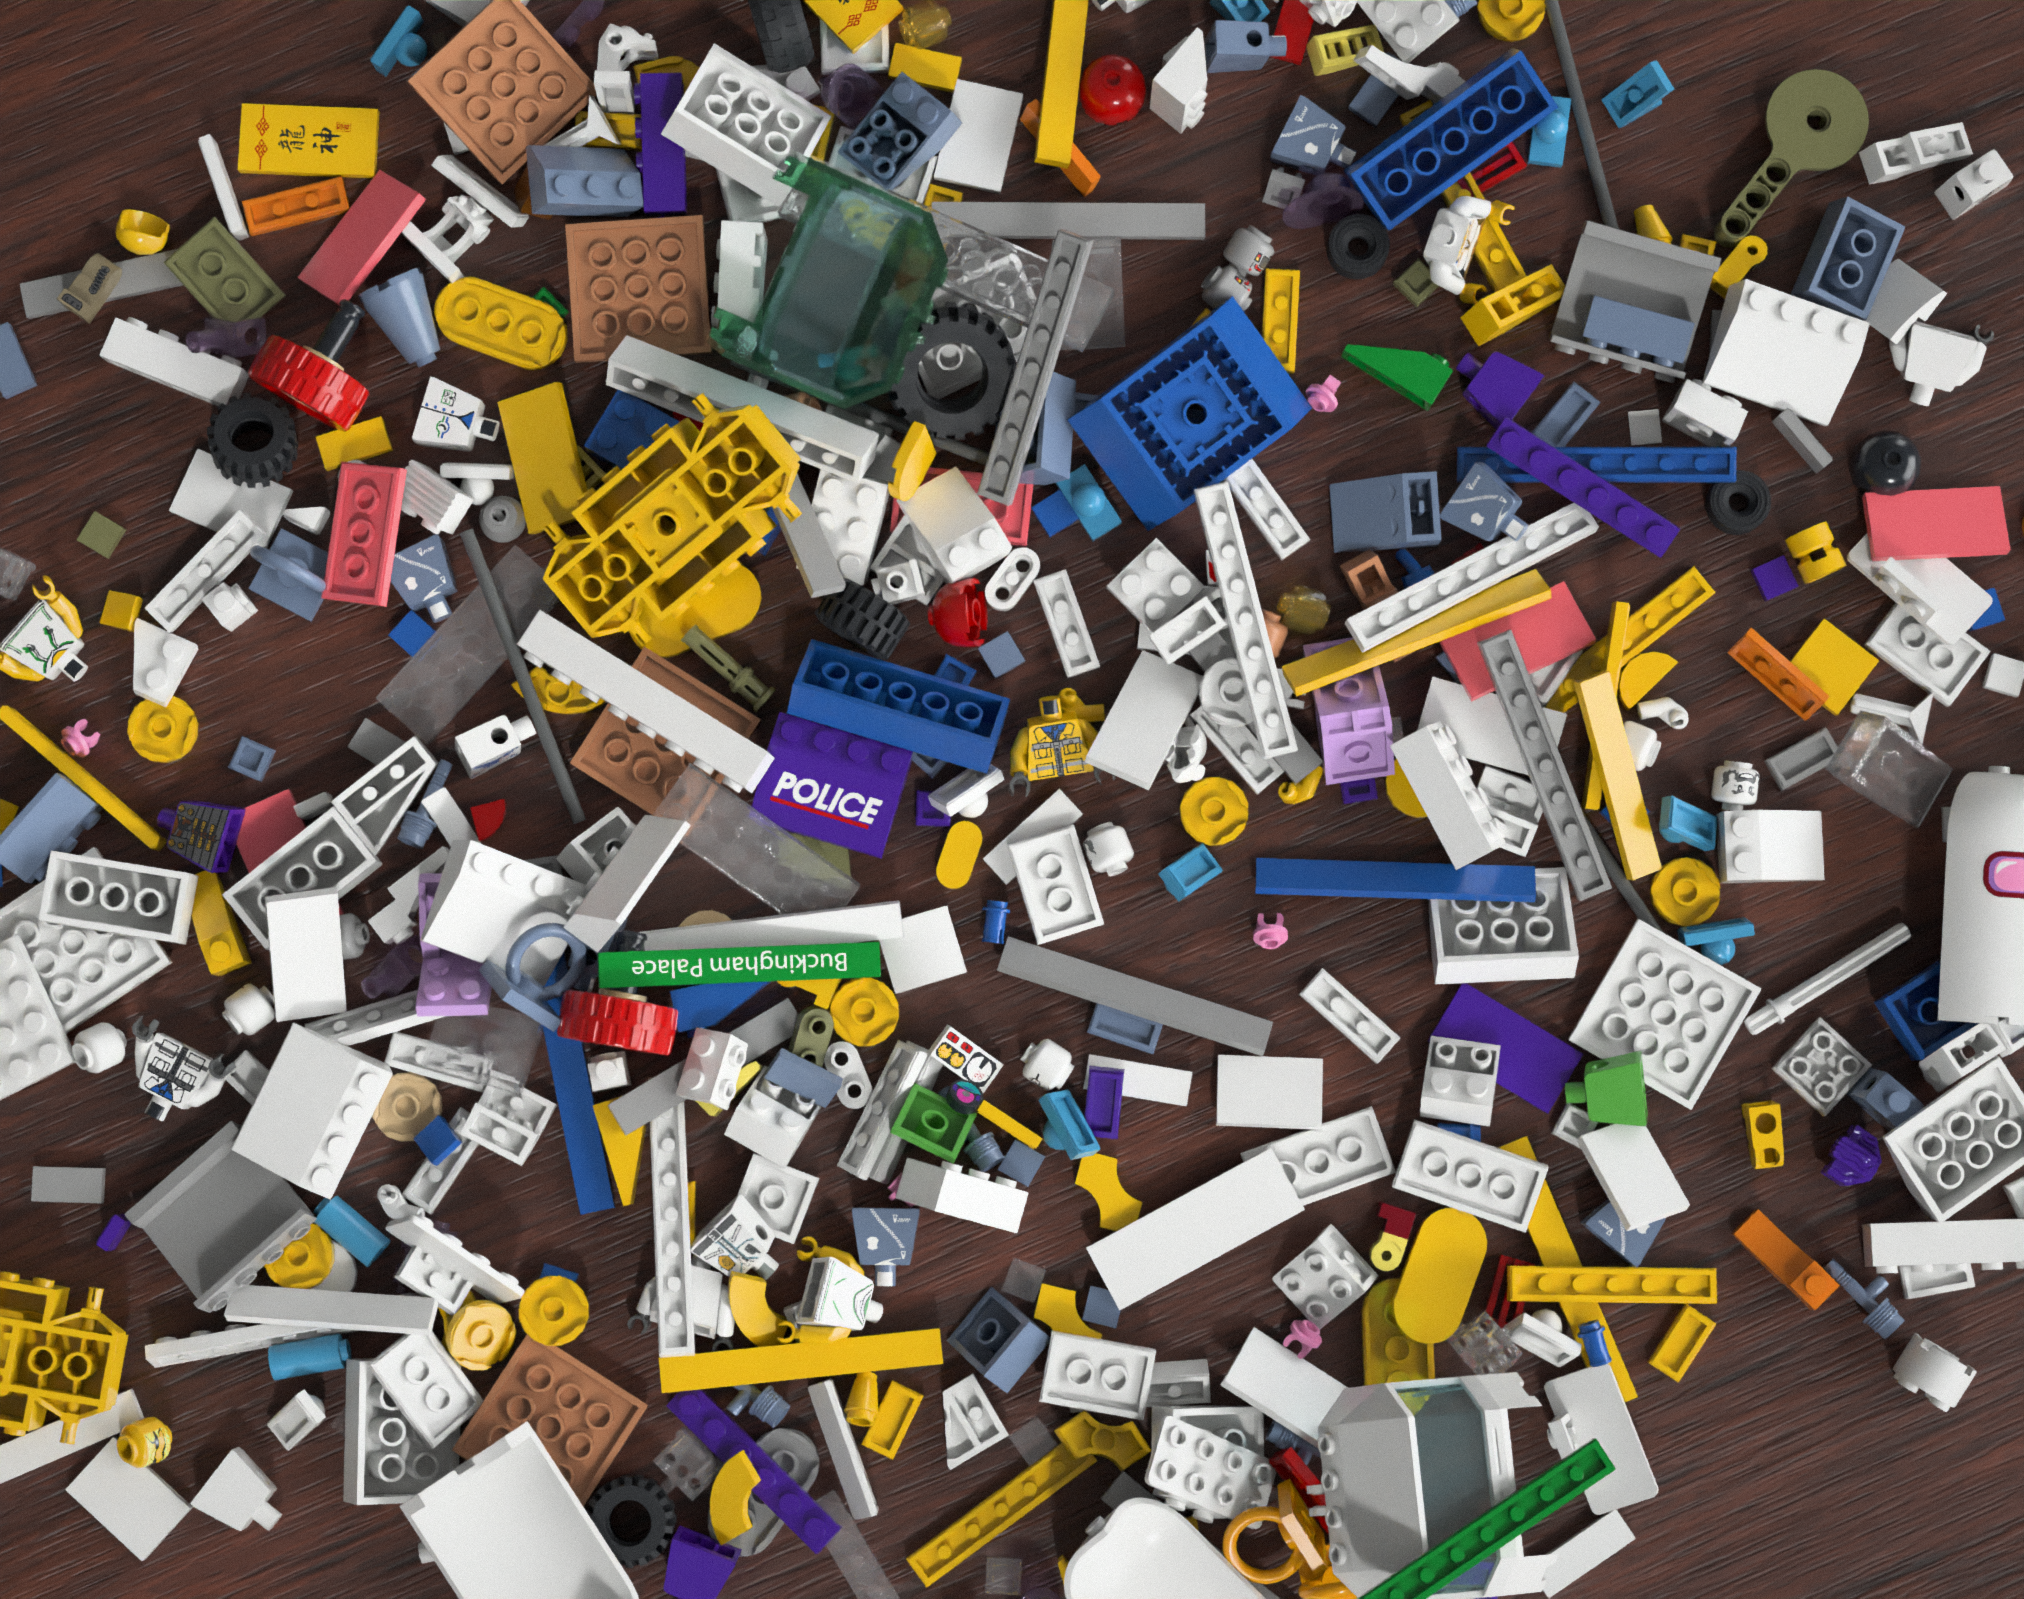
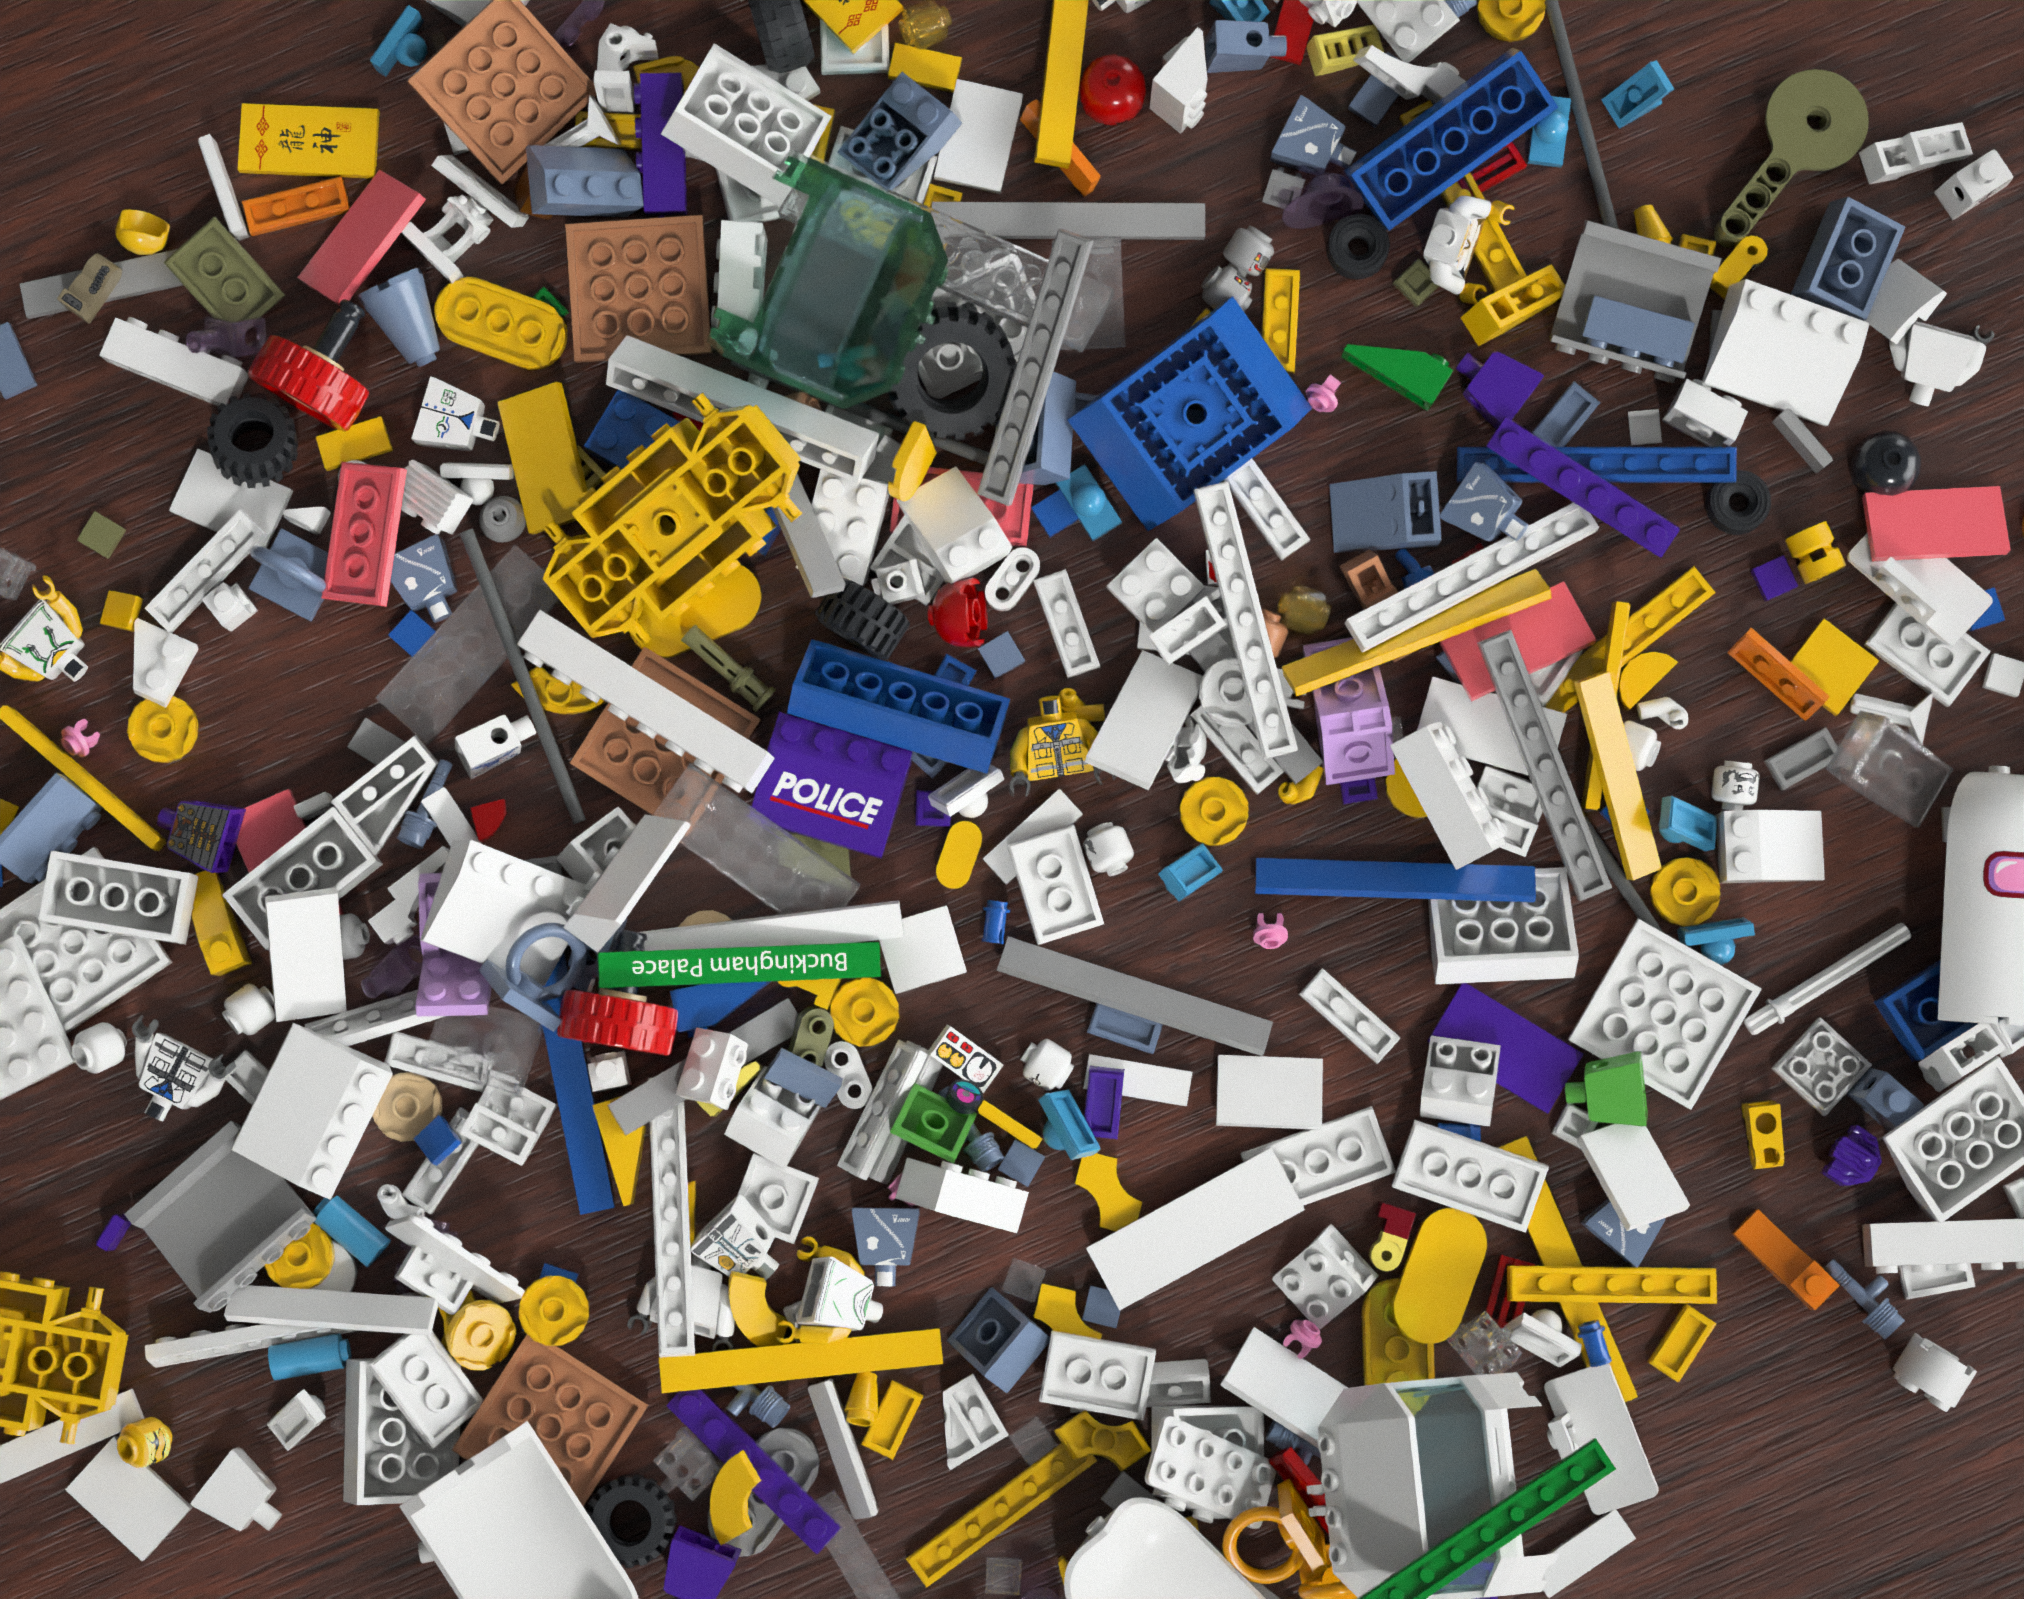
light grey tile [31,1166,106,1203] -> none
sand blue tile [228,736,276,782] -> none
clear purple piece [818,64,885,130] -> none

